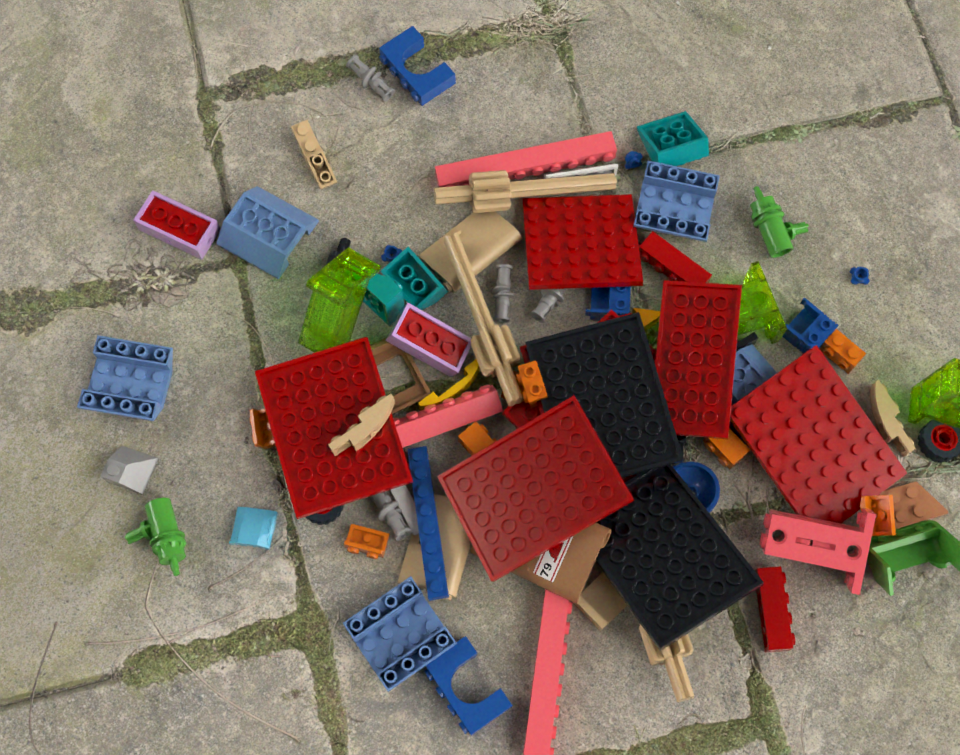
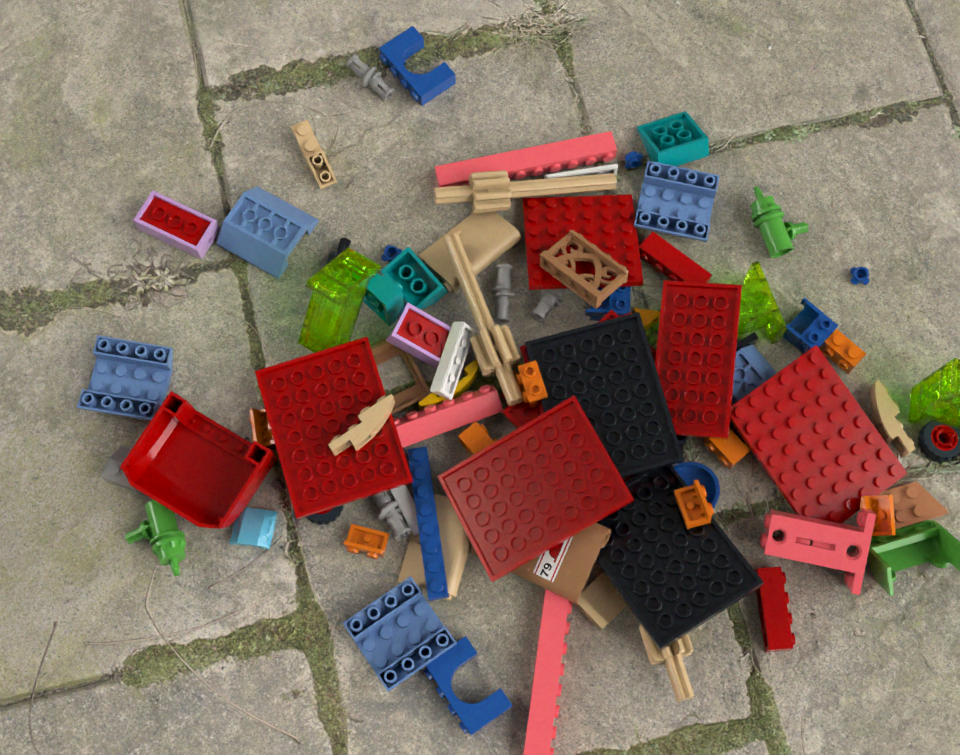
none -> red slope [120,391,277,529]
none -> white slope [430,321,475,400]
none -> medium nougat fence [540,229,628,309]
none -> orange bracket [674,479,714,529]

